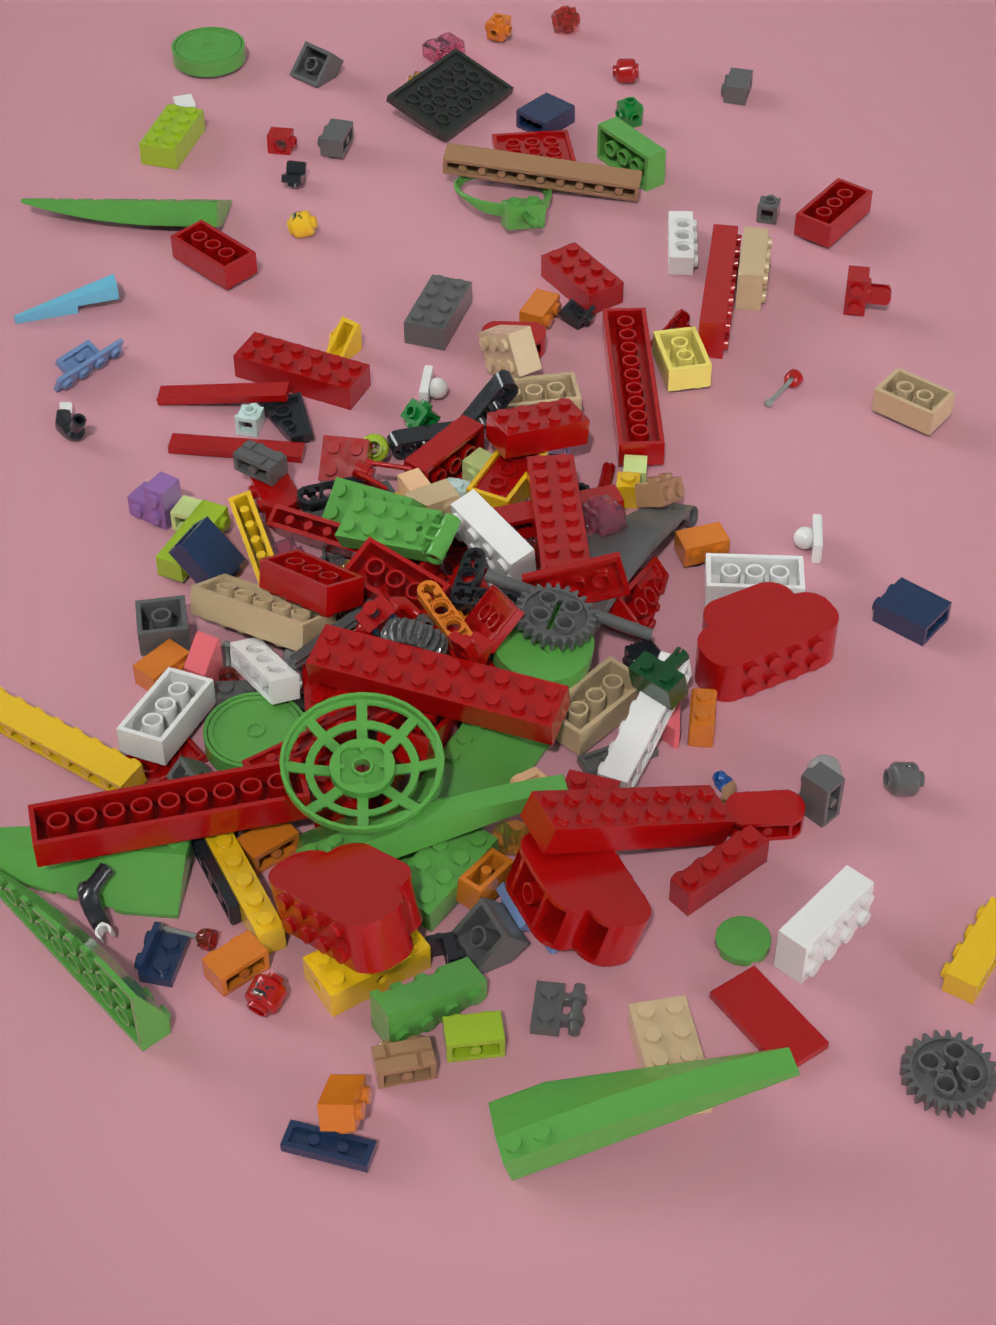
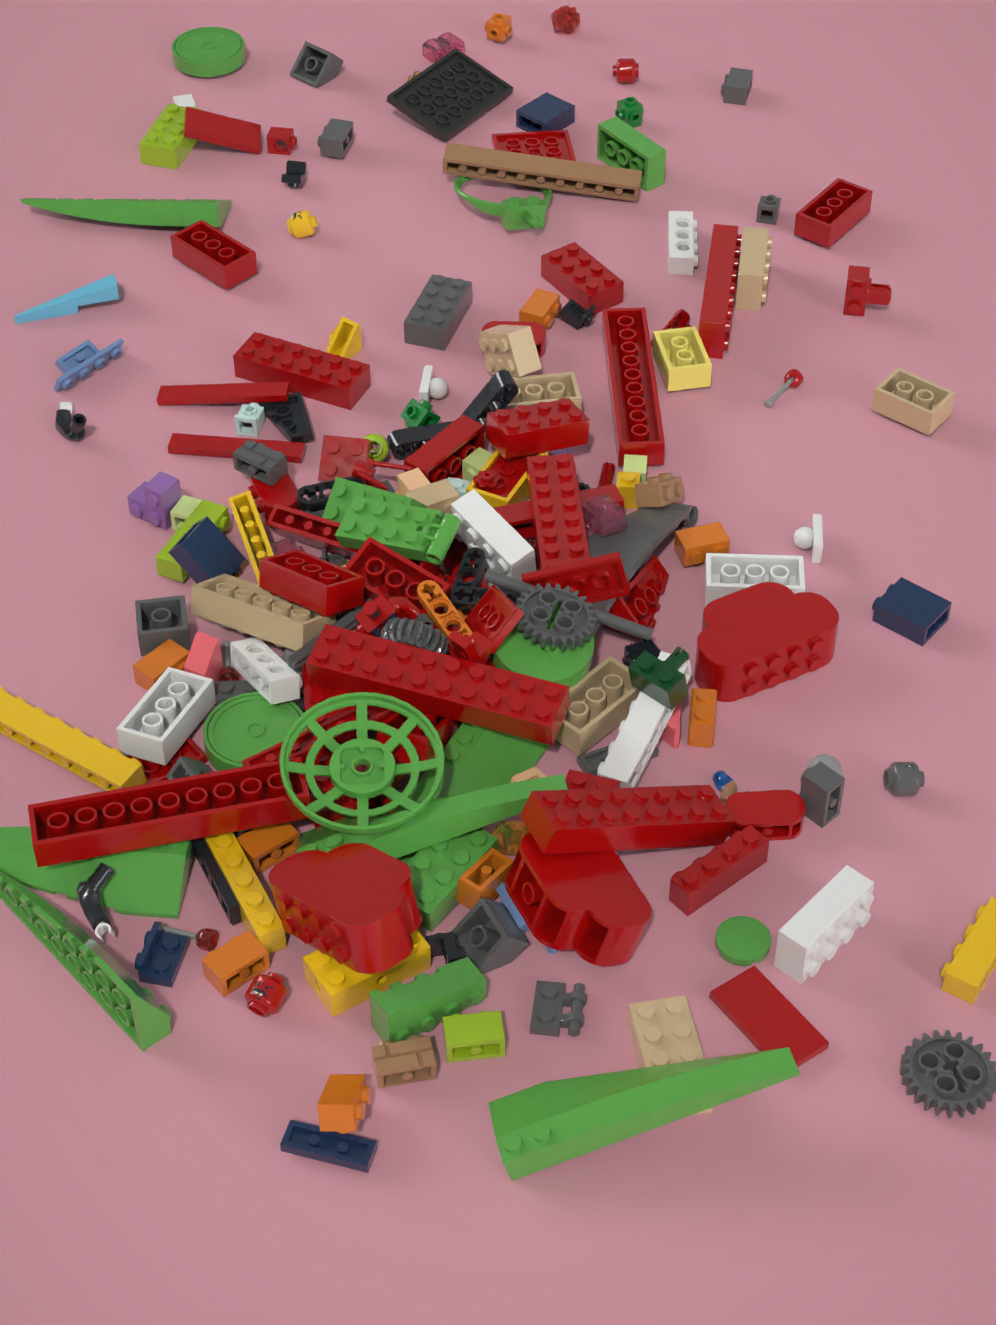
none -> red tile [183,106,261,154]
none -> red plant [473,470,500,488]

